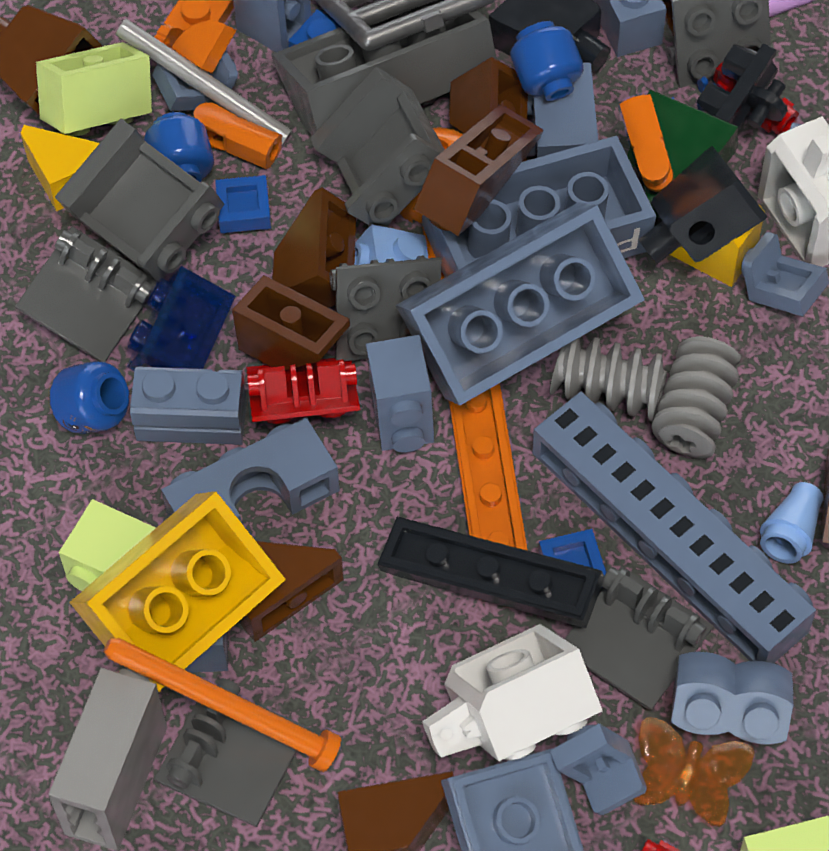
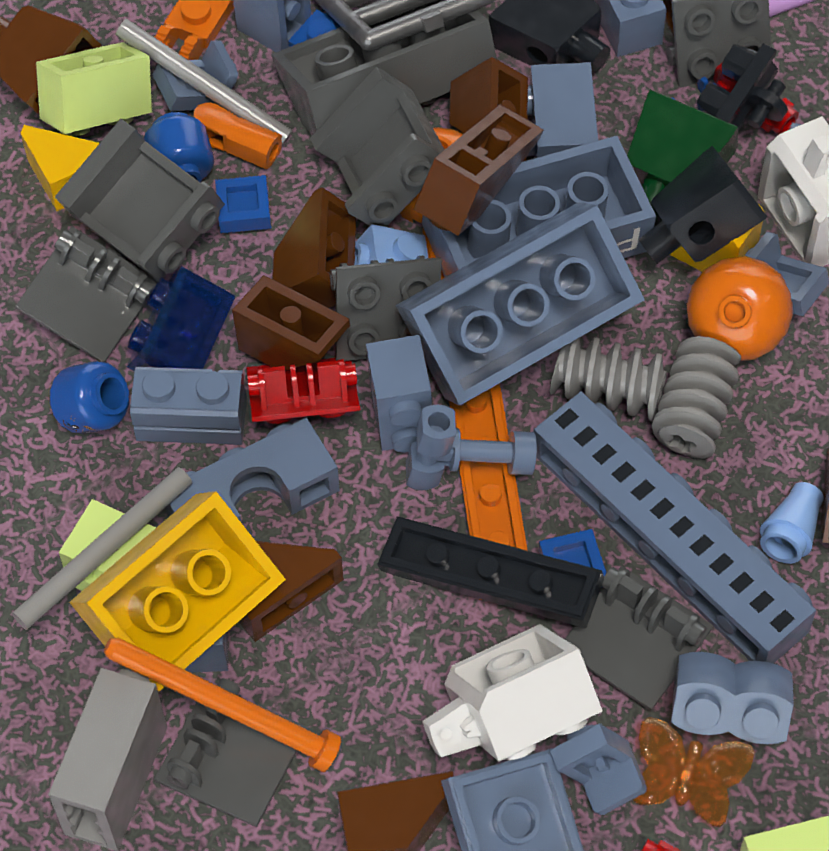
orange tile [171,20,236,73] -> none
blue head [510,21,584,101] -> none
orange bar [620,94,674,192] -> none
none -> light grey bar [12,467,192,630]
none -> sand blue bar [406,405,537,490]
none -> orange cylinder [686,256,793,361]

